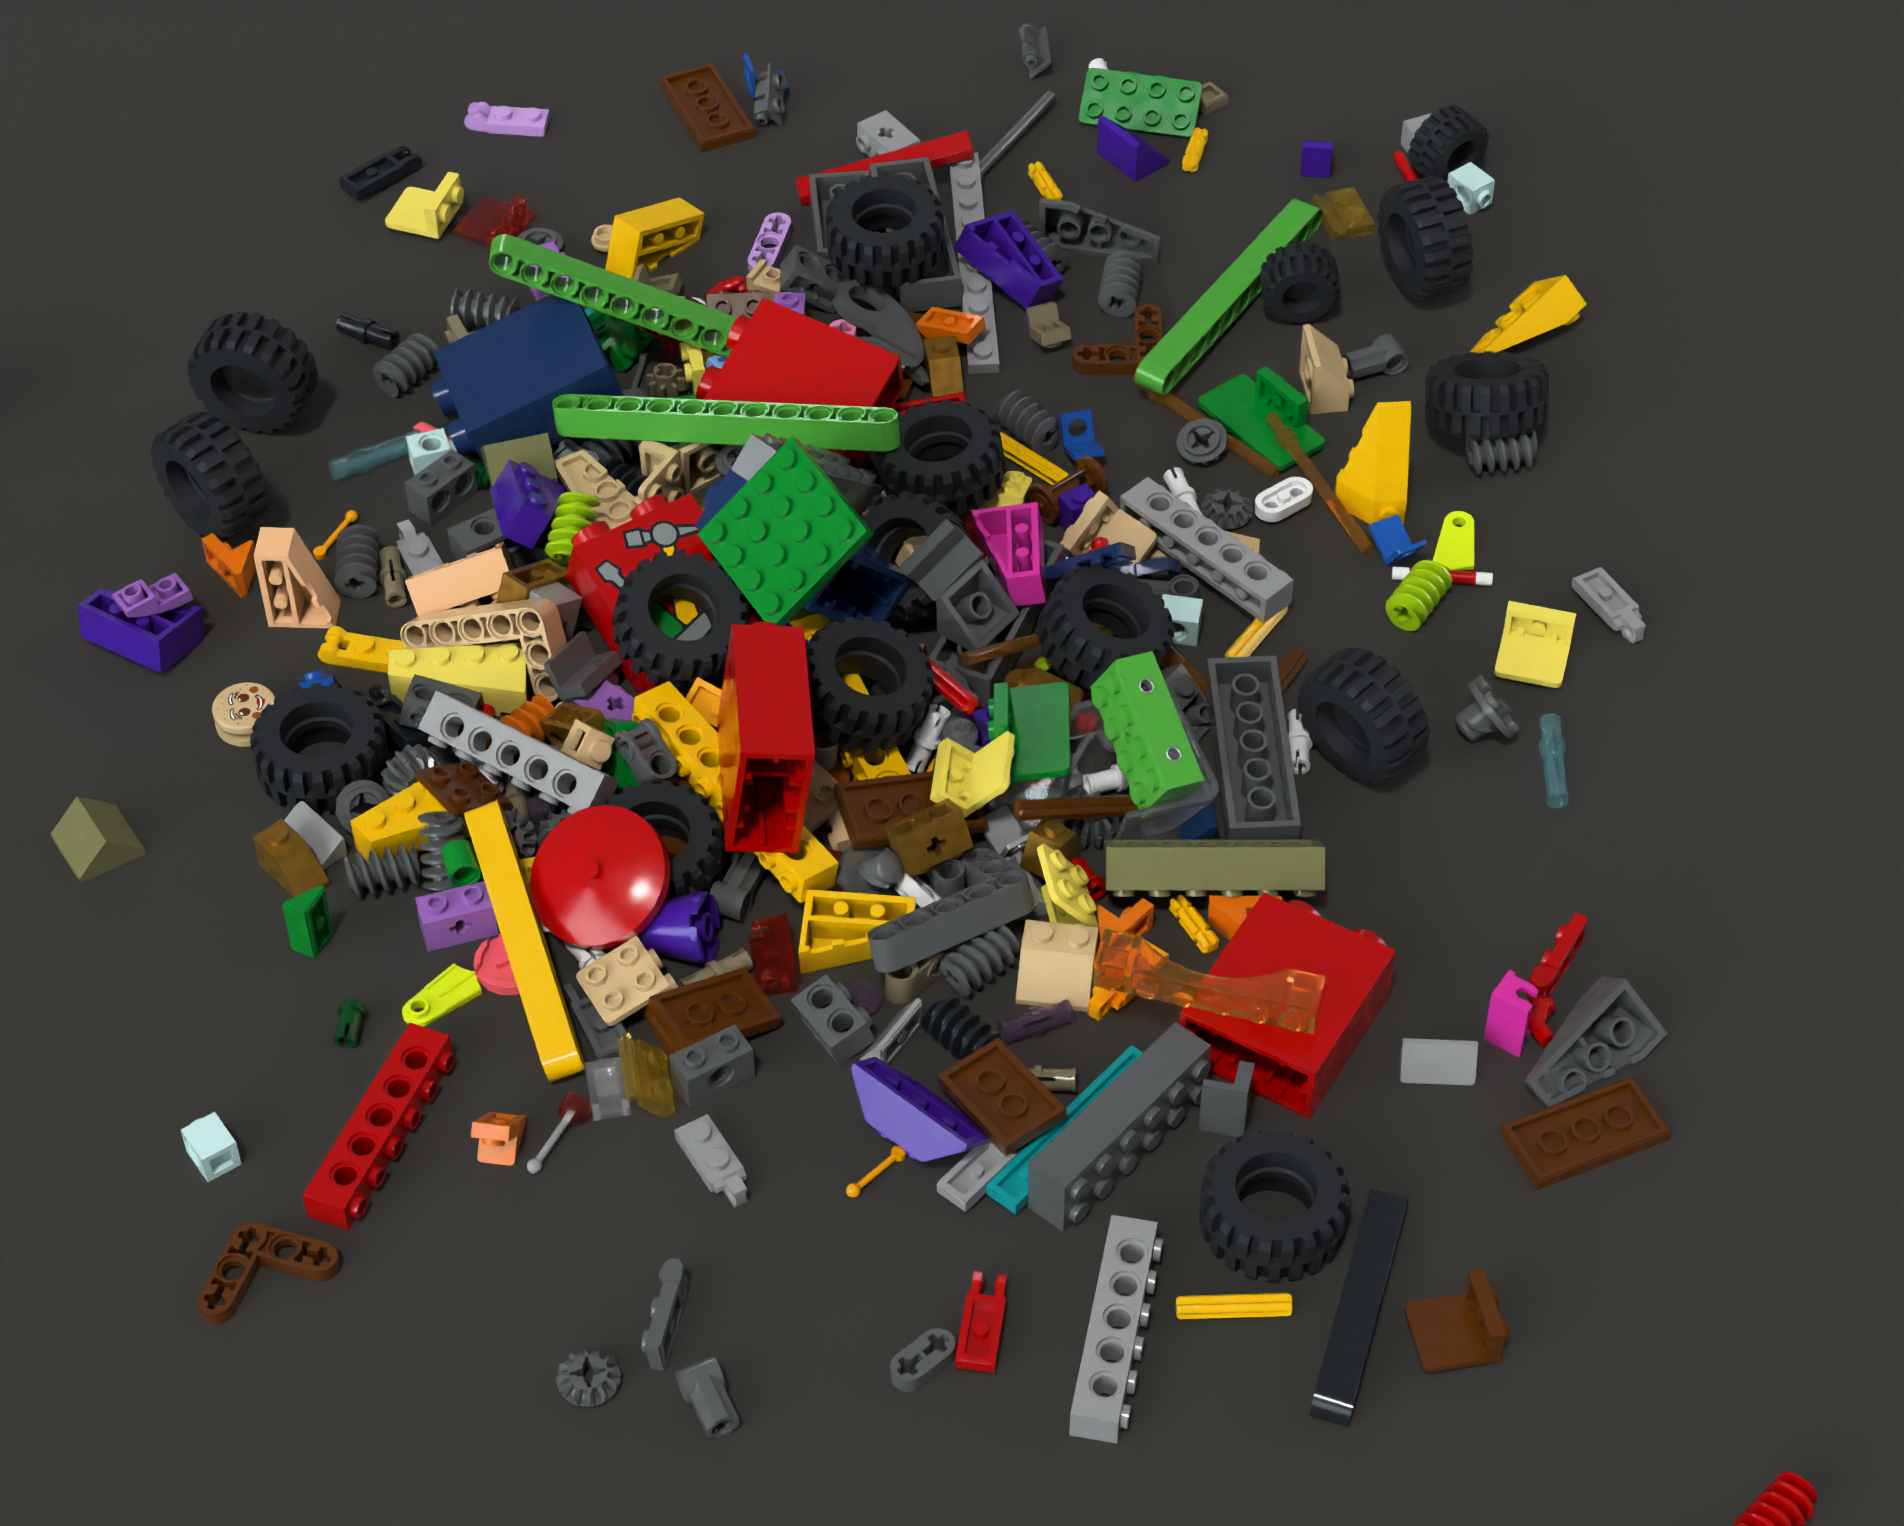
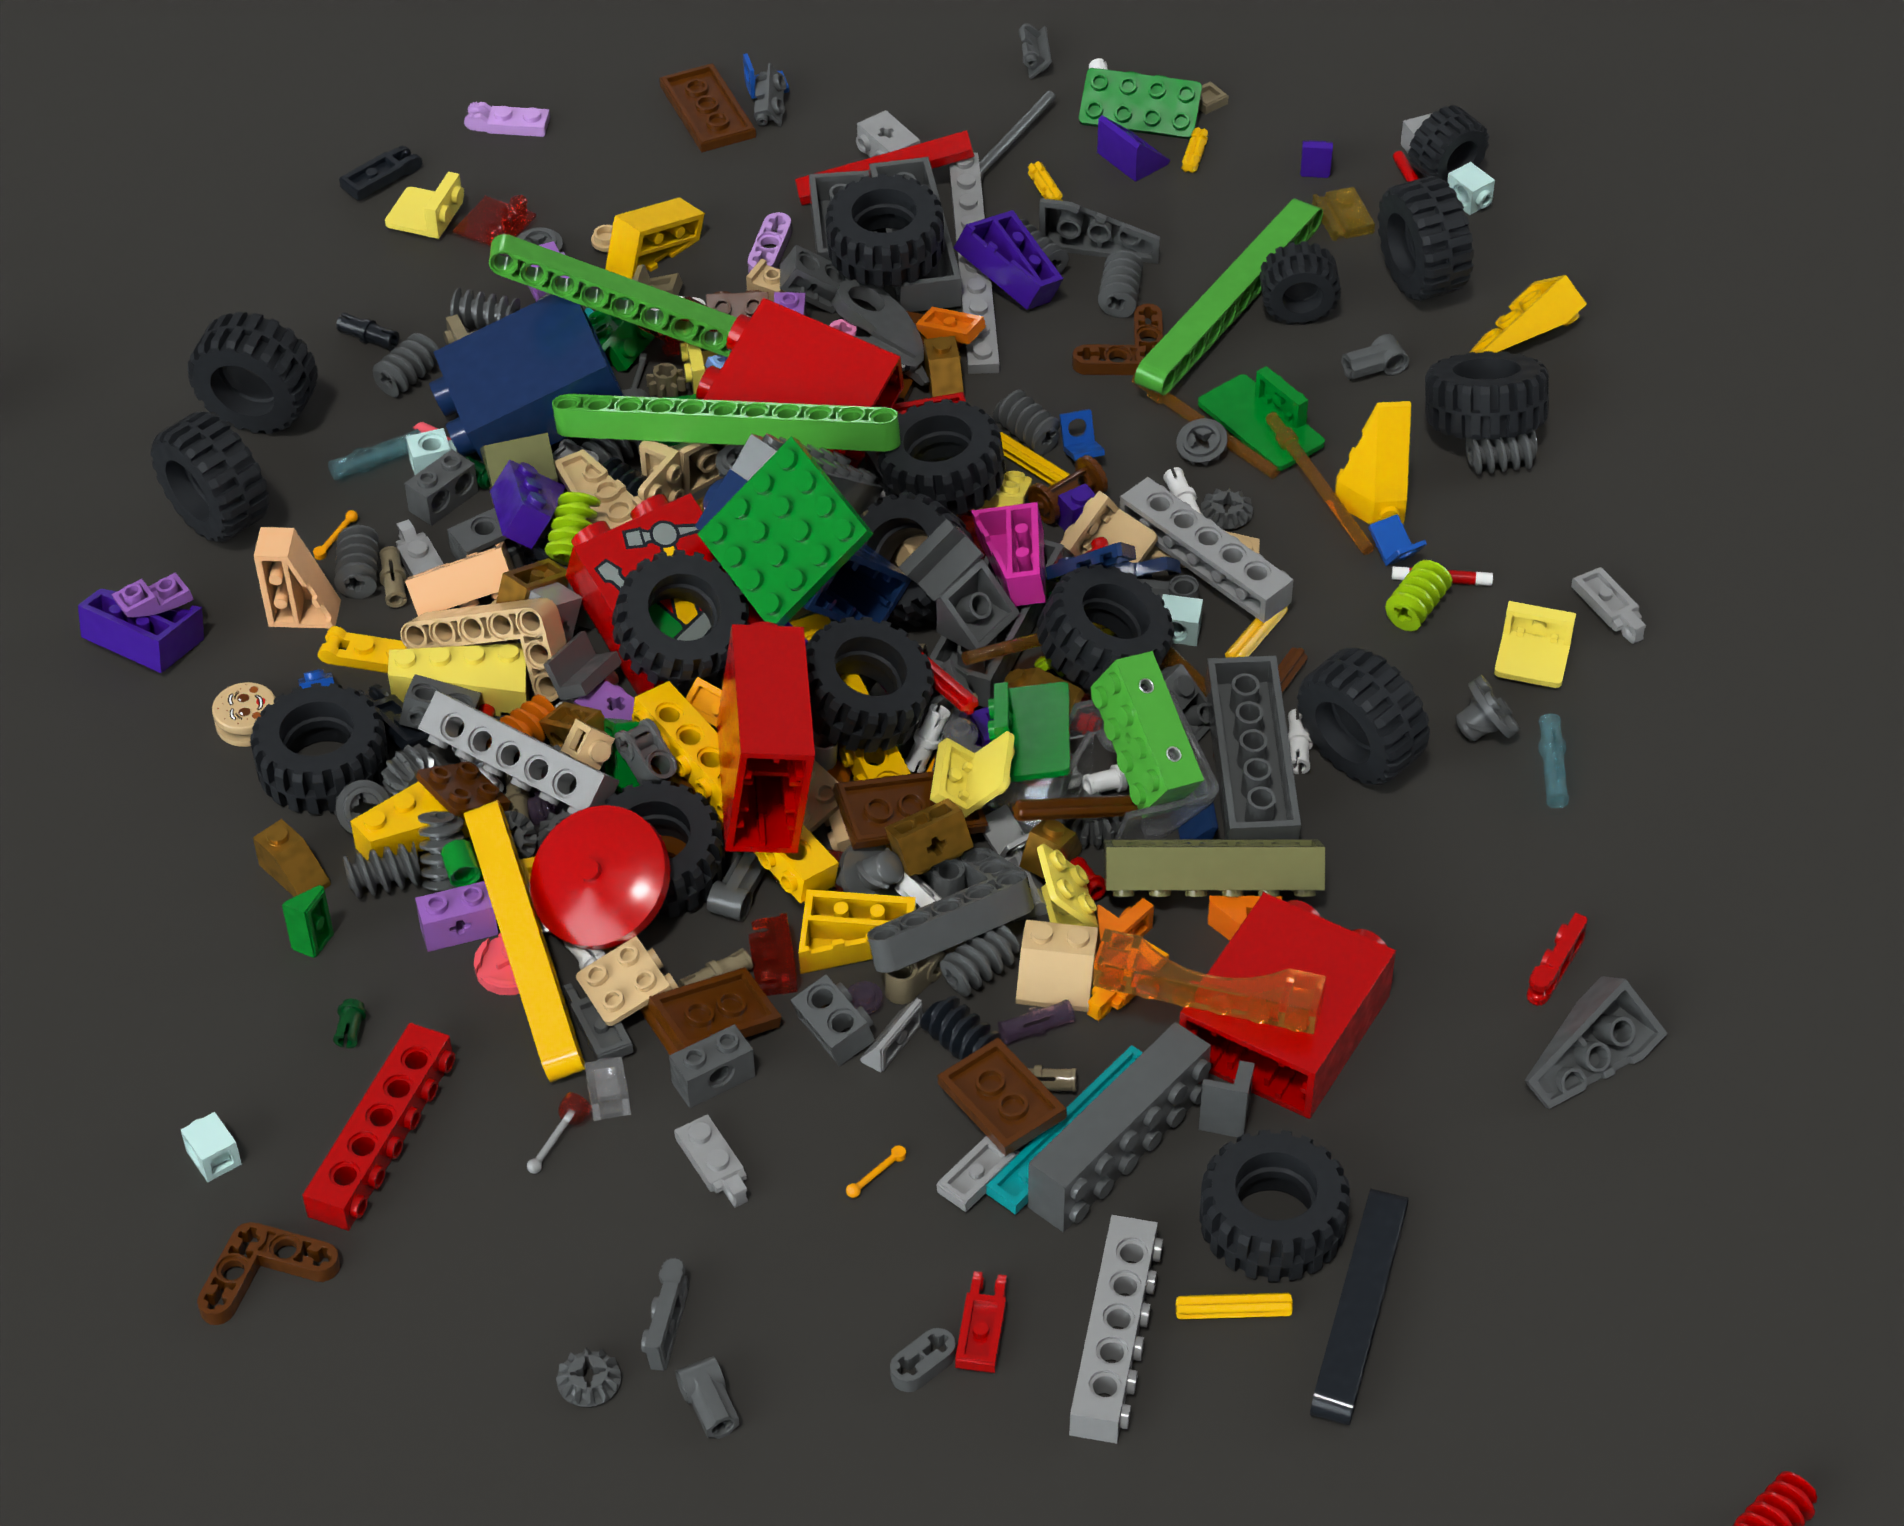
olive slope [51,796,146,884] -> none
orange slope [201,533,256,598] -> none
light grey slope [284,801,347,870] -> none
neon yellow piece [402,963,482,1027] -> none
orange slope [471,1111,527,1166] -> none
clear yellow plate [617,1033,675,1119] -> none
dark purple cone [637,891,720,964] -> none
red arm [704,275,747,301] -> none
wedge [851,1057,988,1162] -> none
dark tan bracket [1026,302,1072,348] -> none
yellow axle [1169,894,1219,954] -> none
white plate [1255,477,1313,522] -> none
tan slope [1299,324,1354,414] -> none
light grey slope [1399,1038,1478,1086] -> none
reddish brown bracket [1405,1269,1510,1373] -> none
neon yellow piece [1433,511,1474,571] -> none
dark pink hinge [1483,970,1538,1058] -> none
reddish brown tile [1499,1076,1671,1190] -> none
red arm [1527,995,1556,1048] -> none

